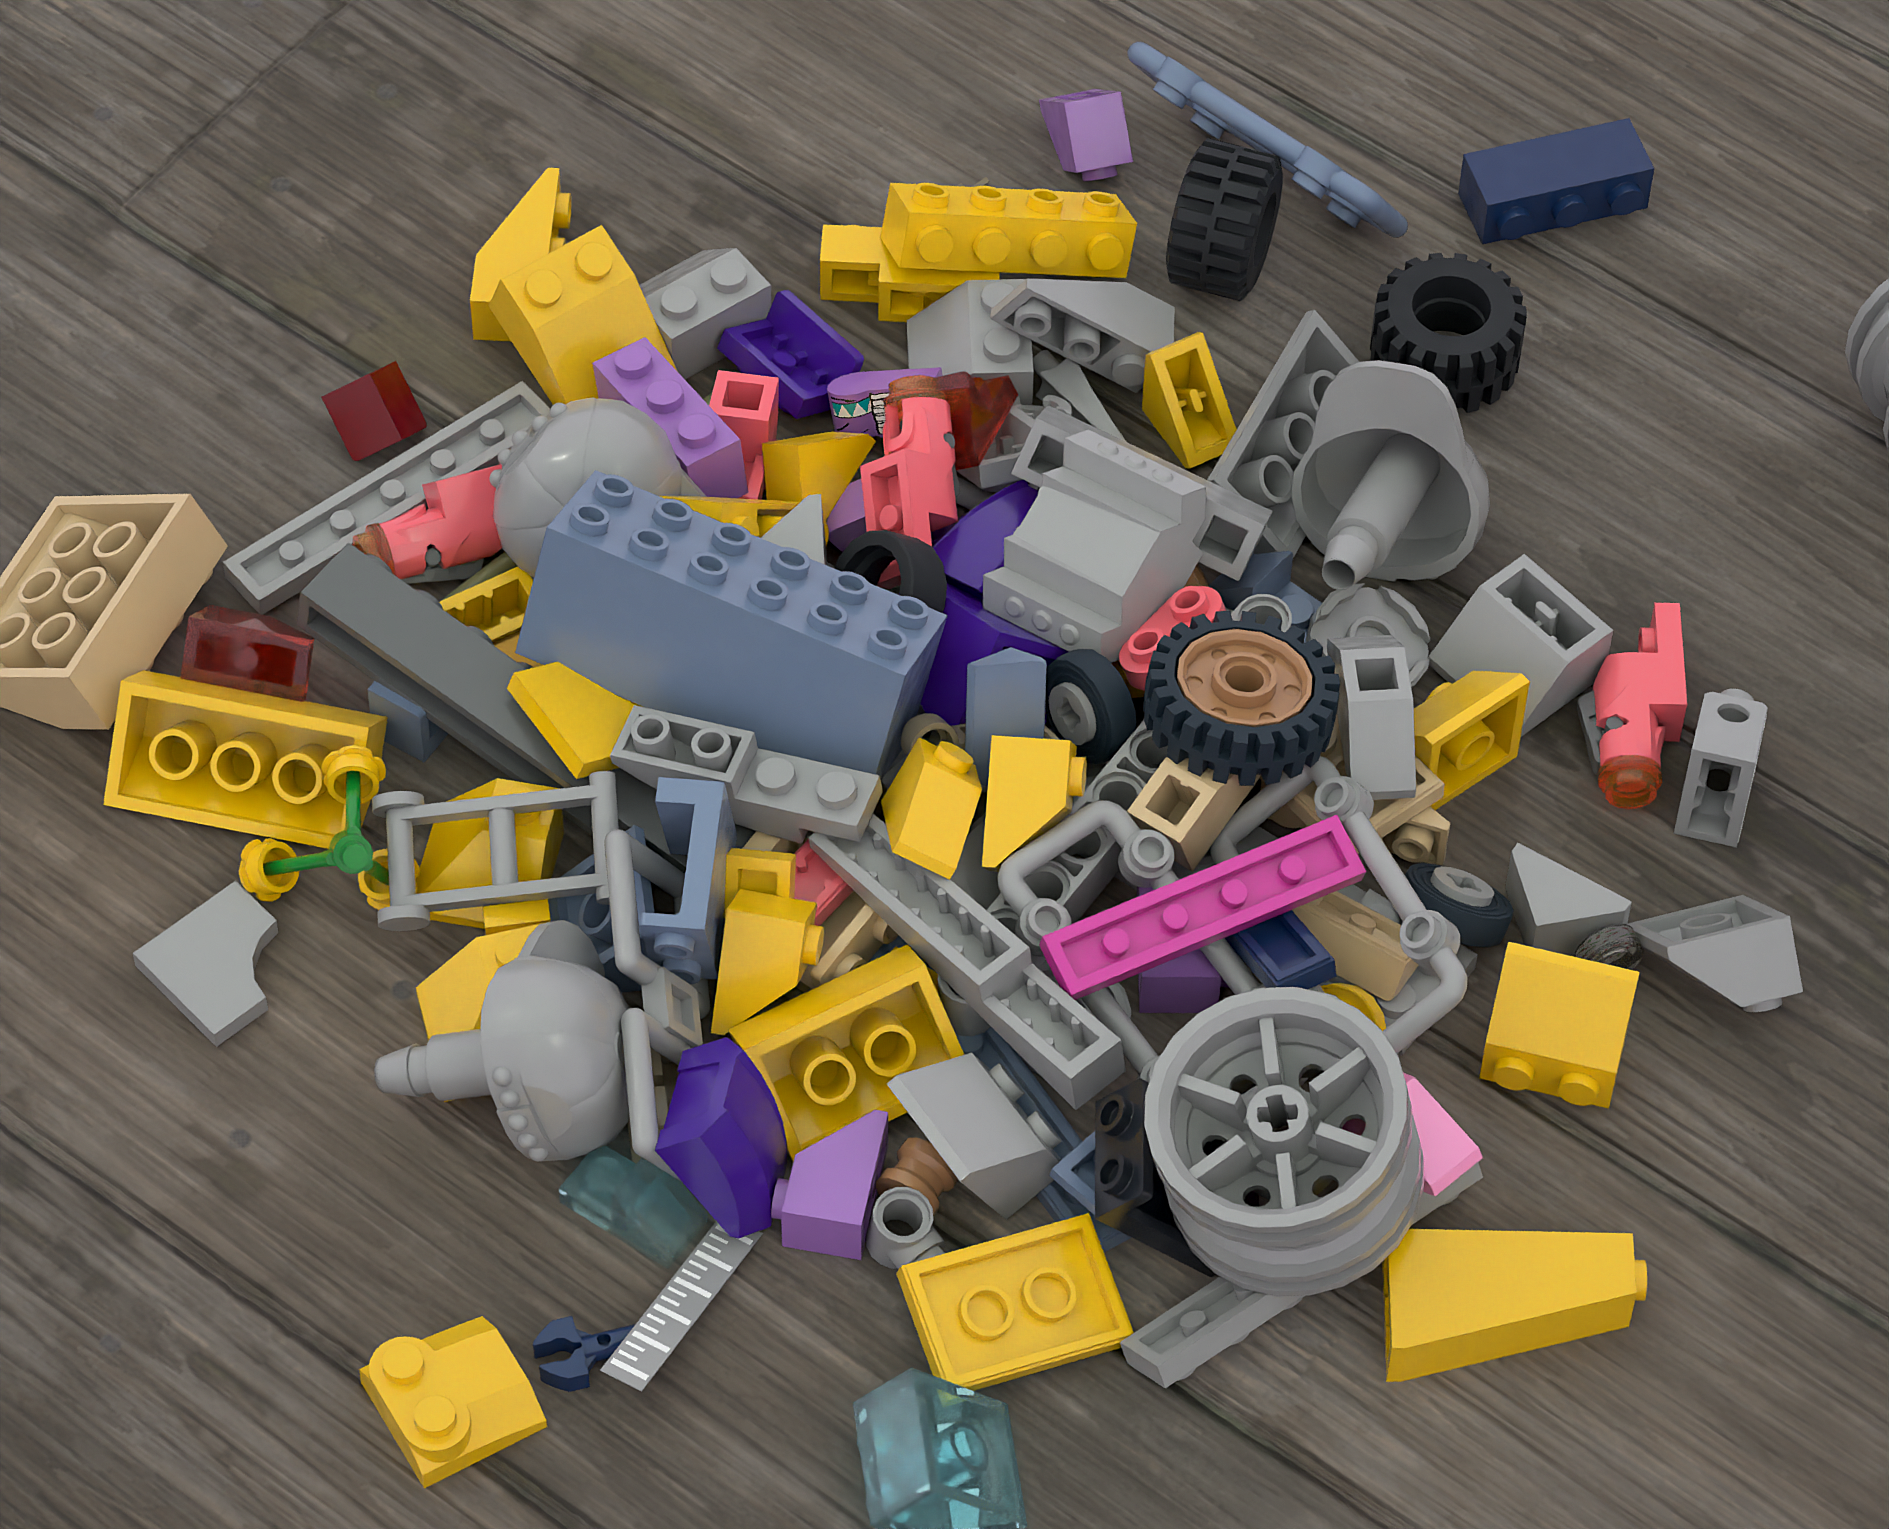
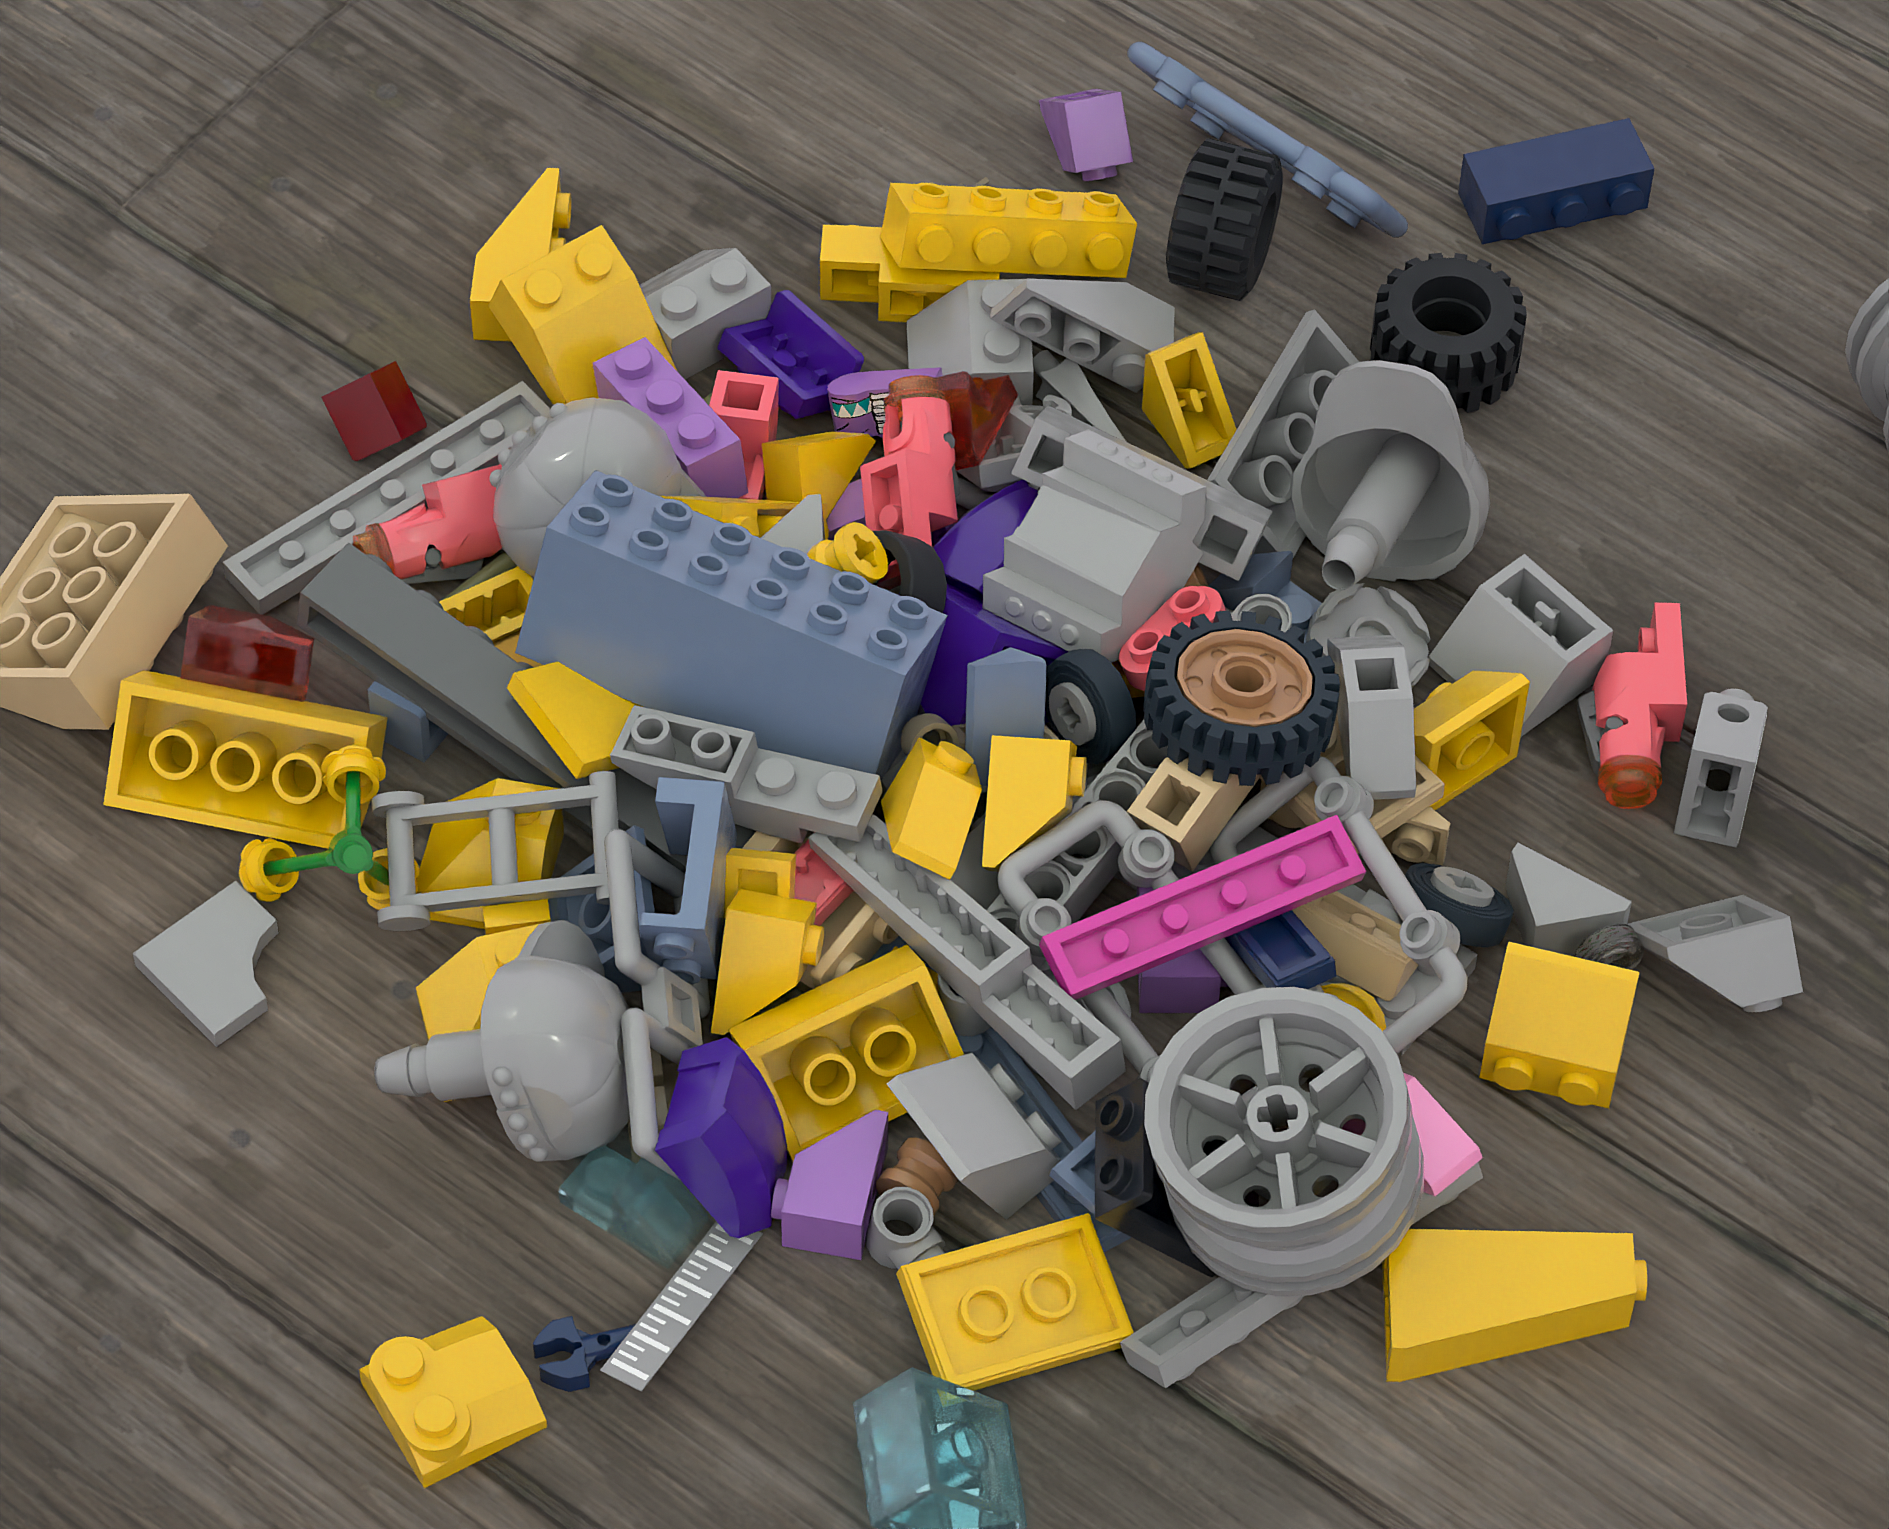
none -> yellow wheel [807,522,888,584]

